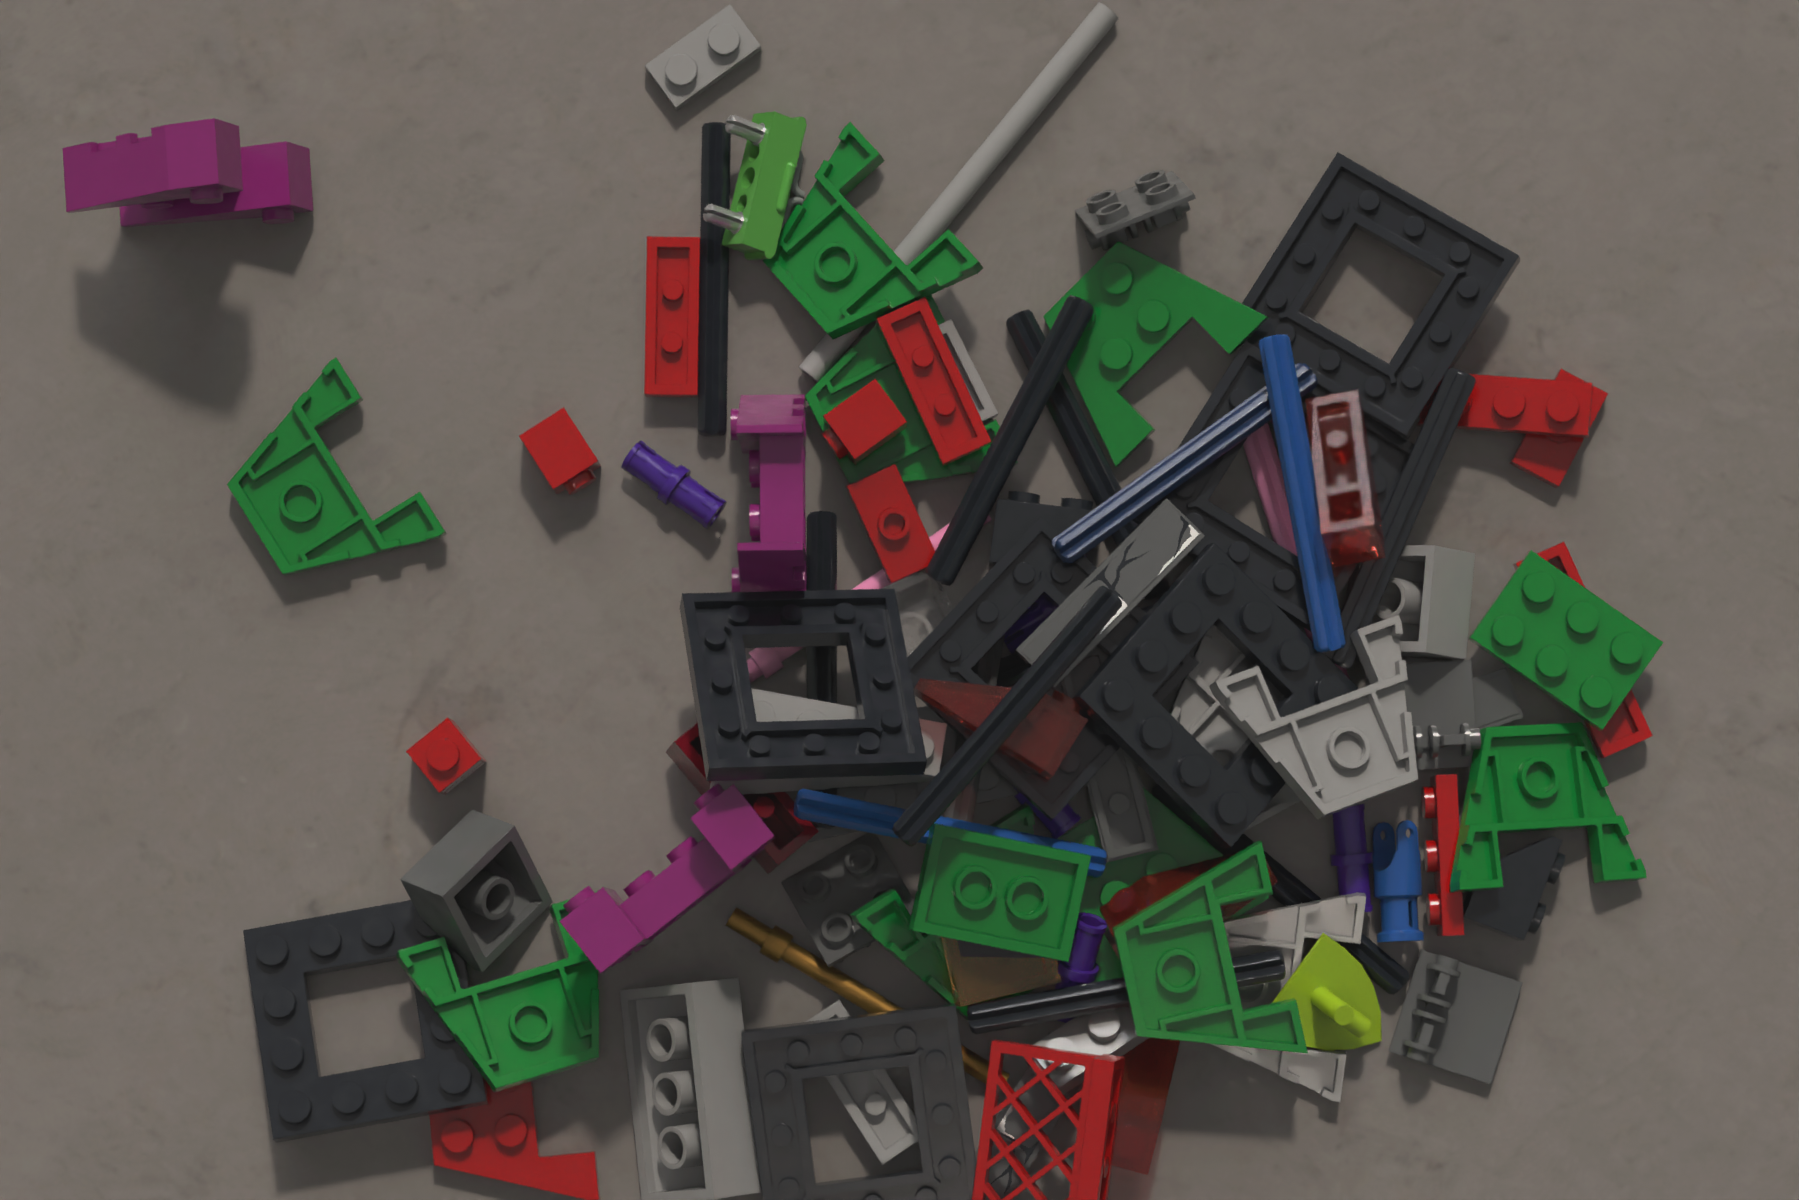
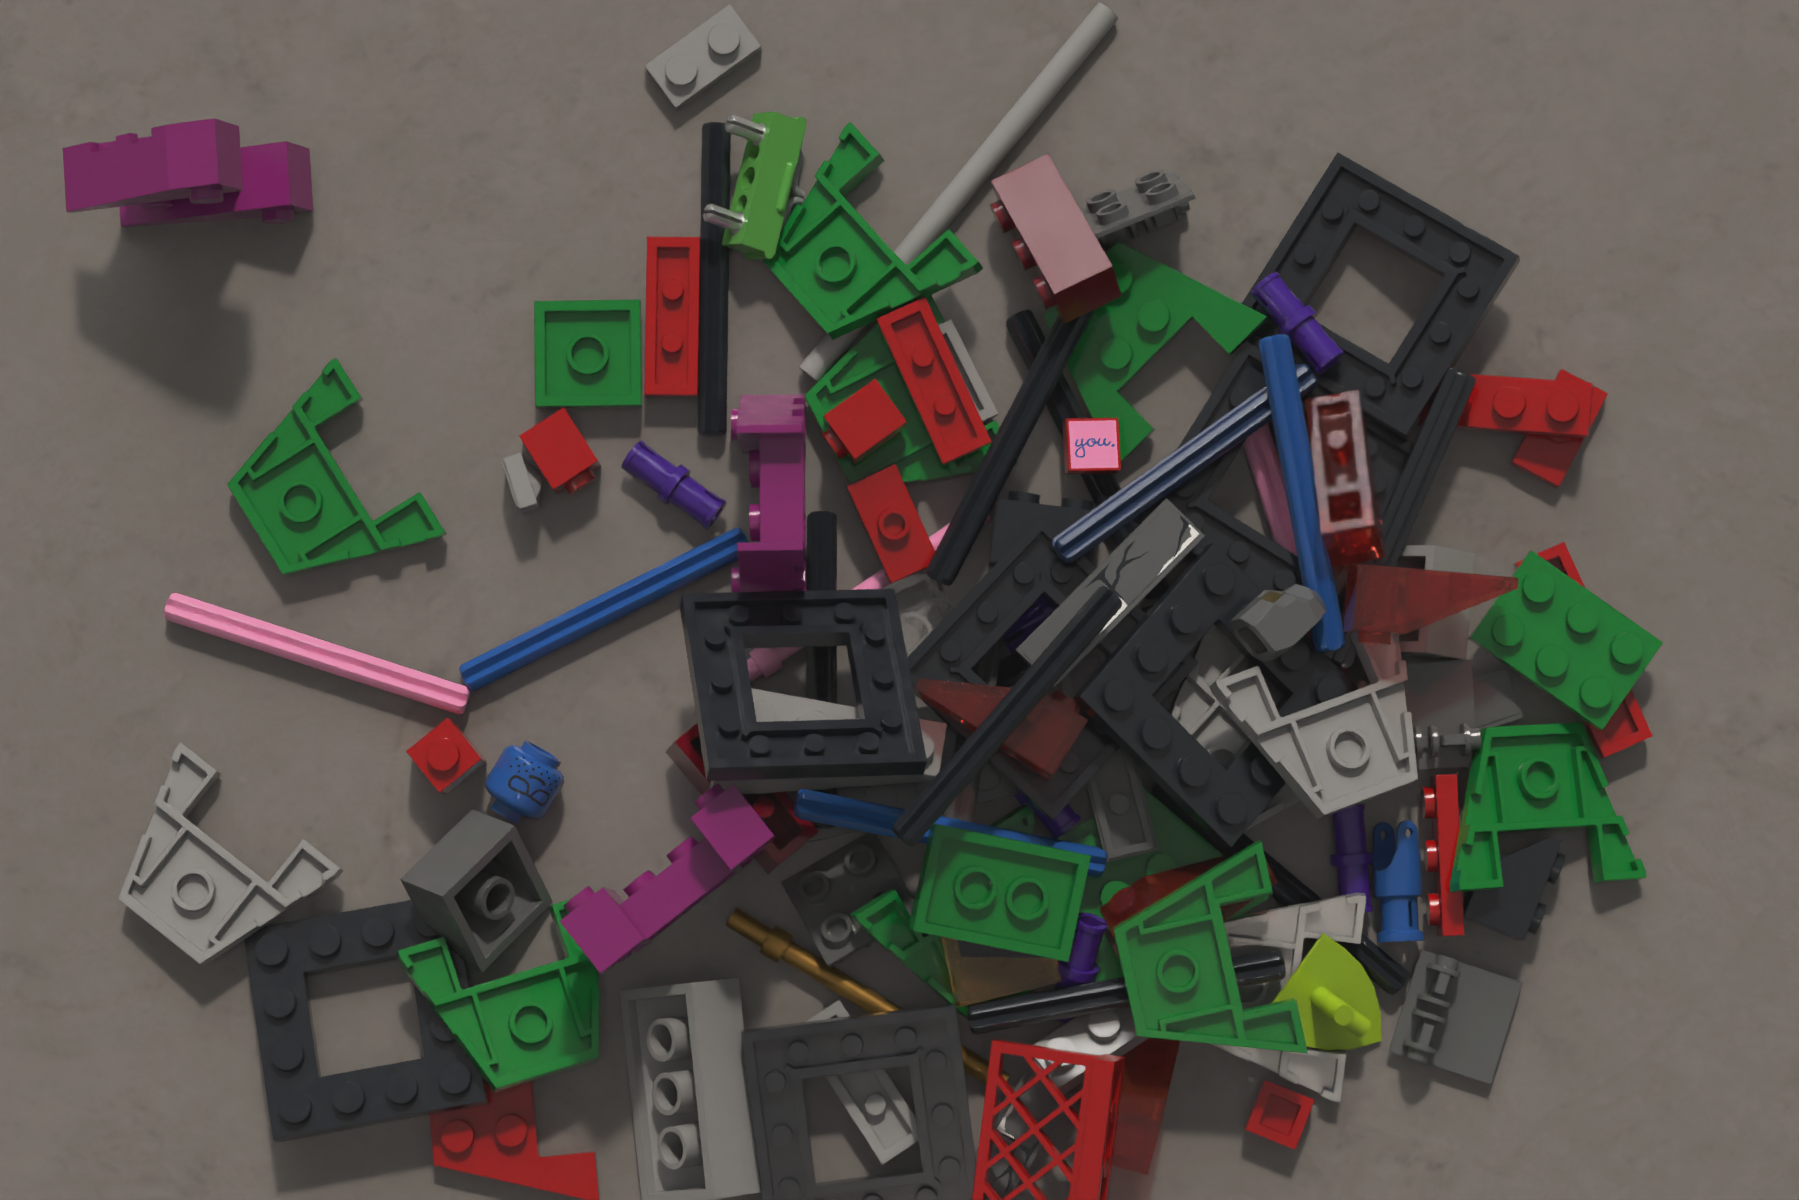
none -> light grey wing [118,742,344,966]
none -> bright pink axle [164,593,470,714]
none -> blue axle [459,528,749,691]
none -> blue head [485,740,564,824]
none -> light grey tile [502,452,542,514]
none -> green plate [534,299,642,409]
none -> brick [990,154,1122,324]
none -> bright pink tile [1063,418,1121,474]
none -> dark grey rock [1230,584,1327,663]
none -> red plate [1244,1079,1315,1150]
none -> dark purple pin [1250,272,1344,375]
none -> clear red slope [1343,564,1518,645]

